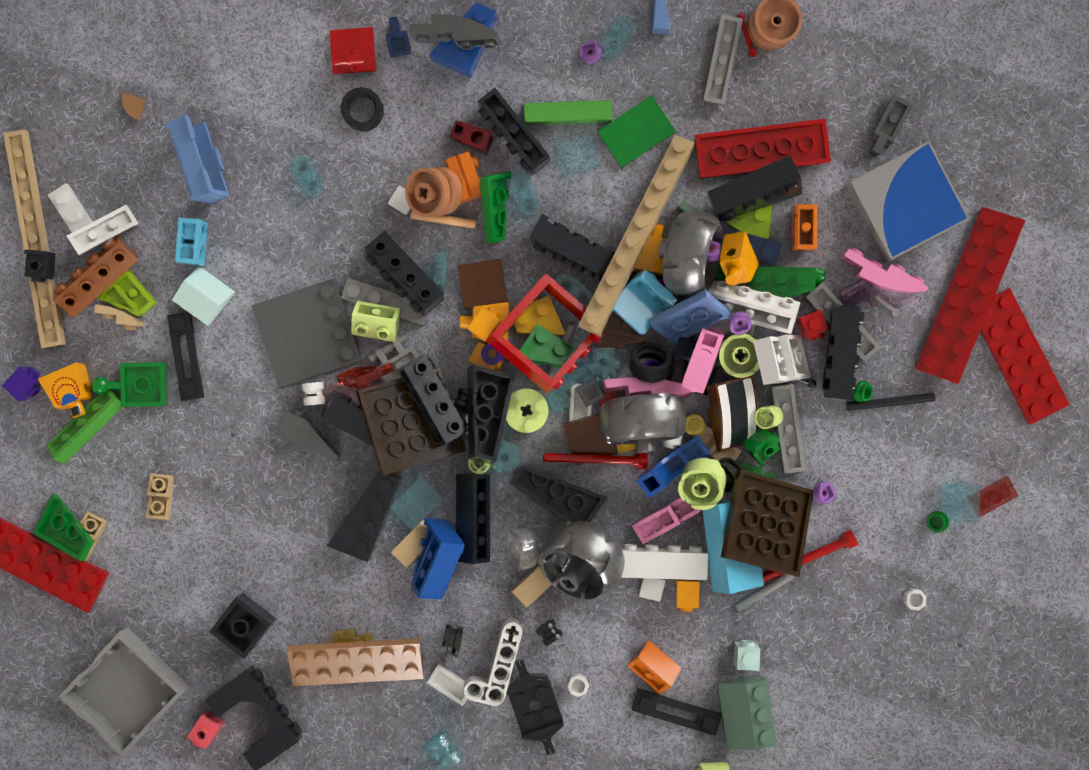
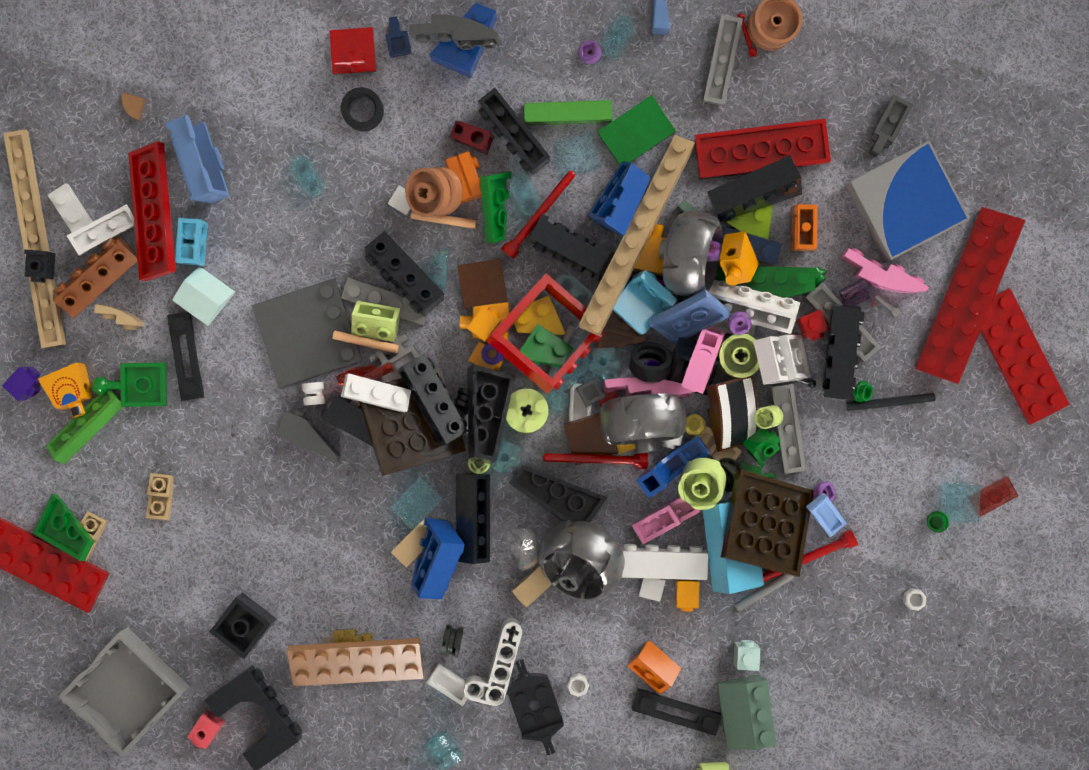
lime wing [97,269,158,317] -> none
black wedge [327,471,402,562] -> none
black wheel [535,619,563,646] -> none
none -> red plate [128,141,176,281]
none -> light nougat bar [332,330,399,354]
none -> white plate [341,373,411,413]
none -> red piece [500,170,575,259]
none -> blue wedge [587,161,651,236]
none -> light blue tile [806,493,847,537]

